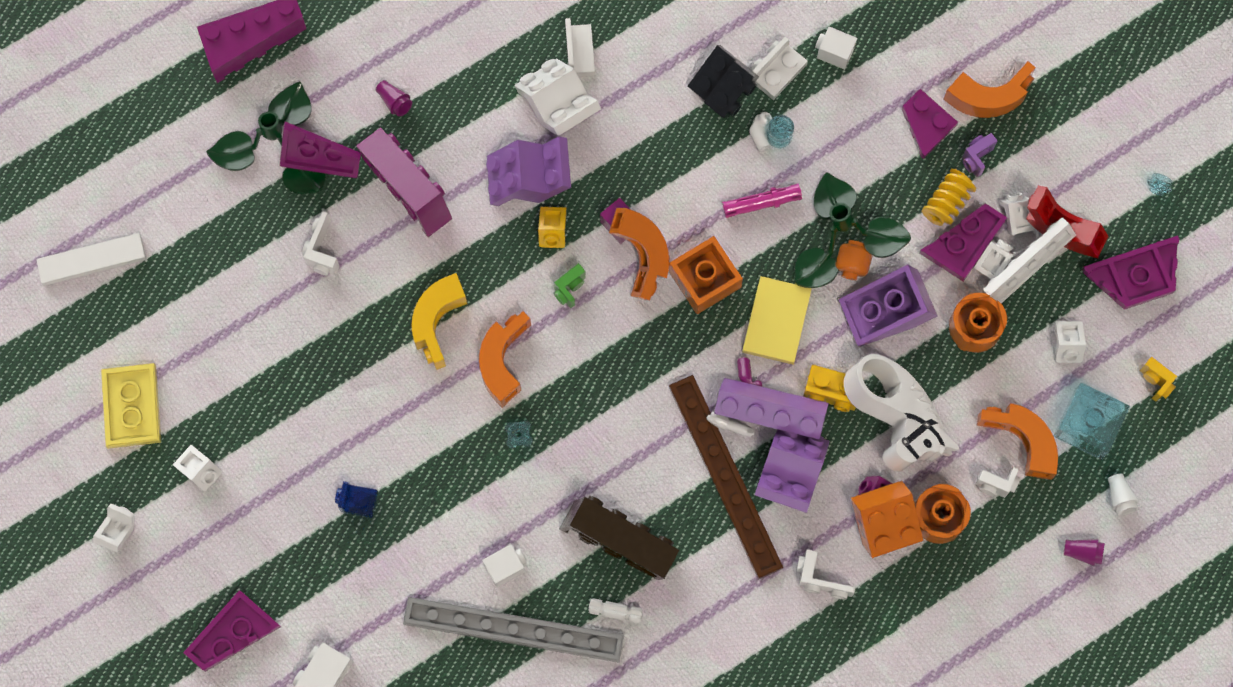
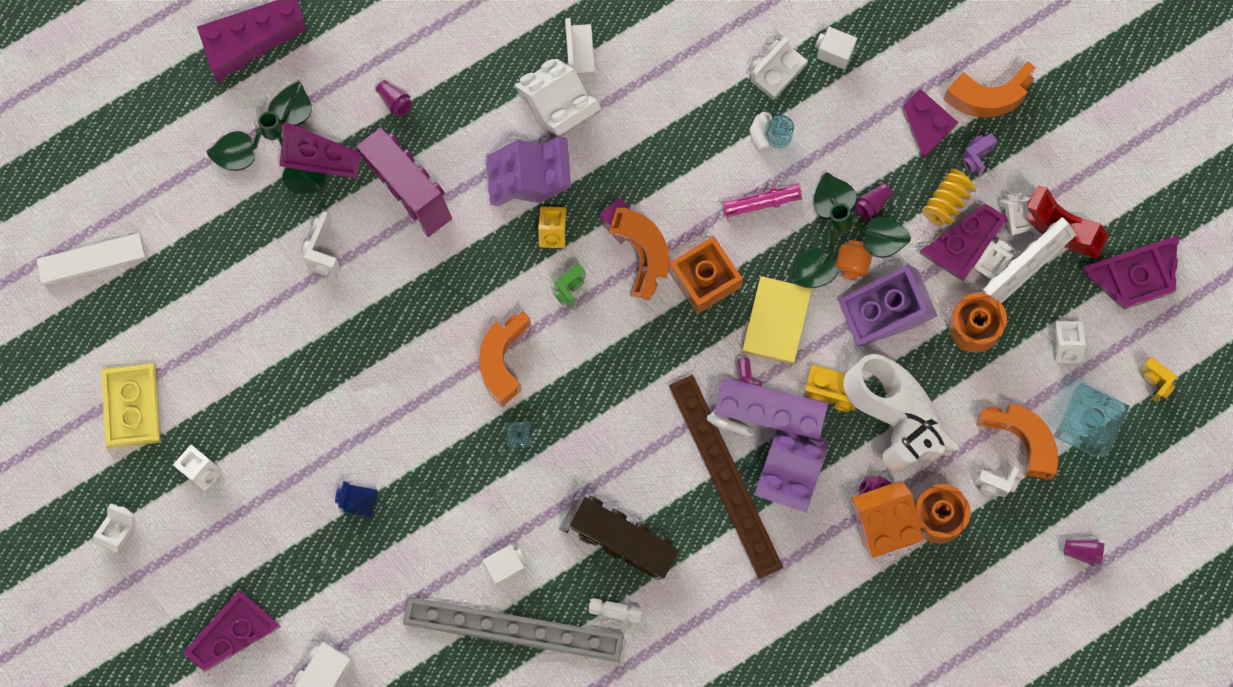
yellow arch [412,273,467,370] -> none
black plate [687,45,759,118] -> none
white bracket [796,549,855,600] -> none
white cone [1108,474,1139,516] -> none
clear light blue plate [1147,173,1173,196] -> none
none -> magenta cone [855,184,893,220]

